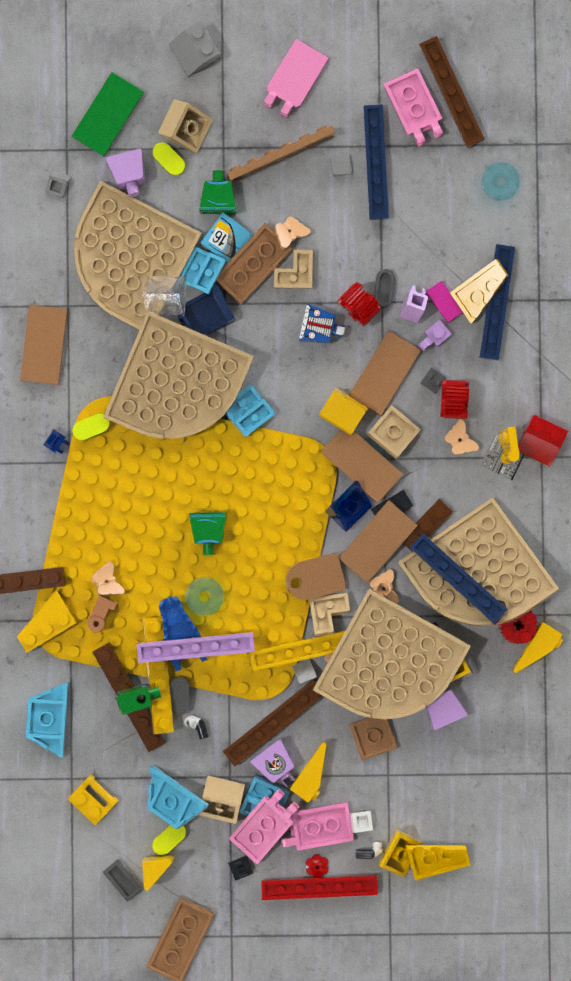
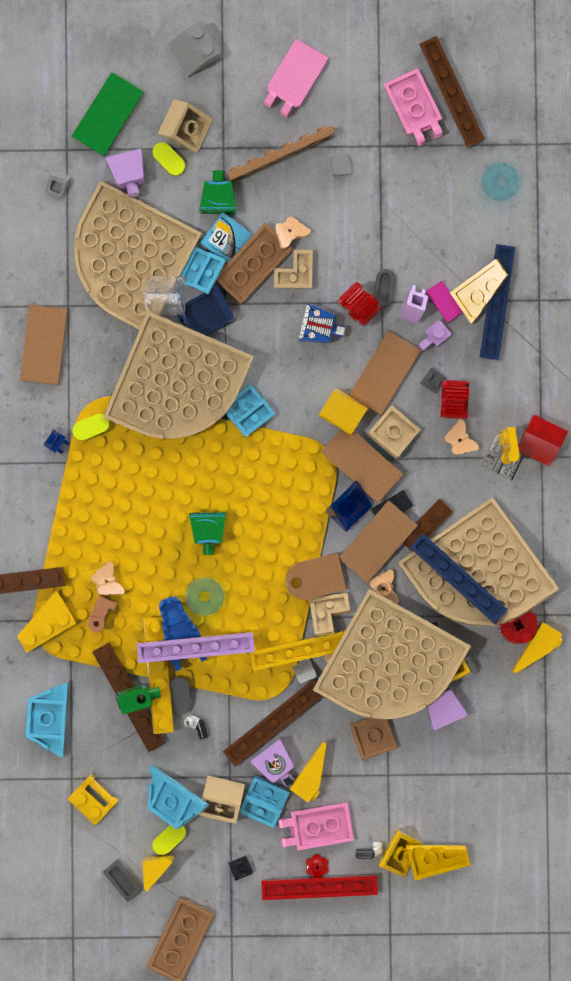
bright pink tile [229,789,300,865] -> none
white plate [350,811,373,833] -> none
dark blue plate [363,104,389,220] -> none

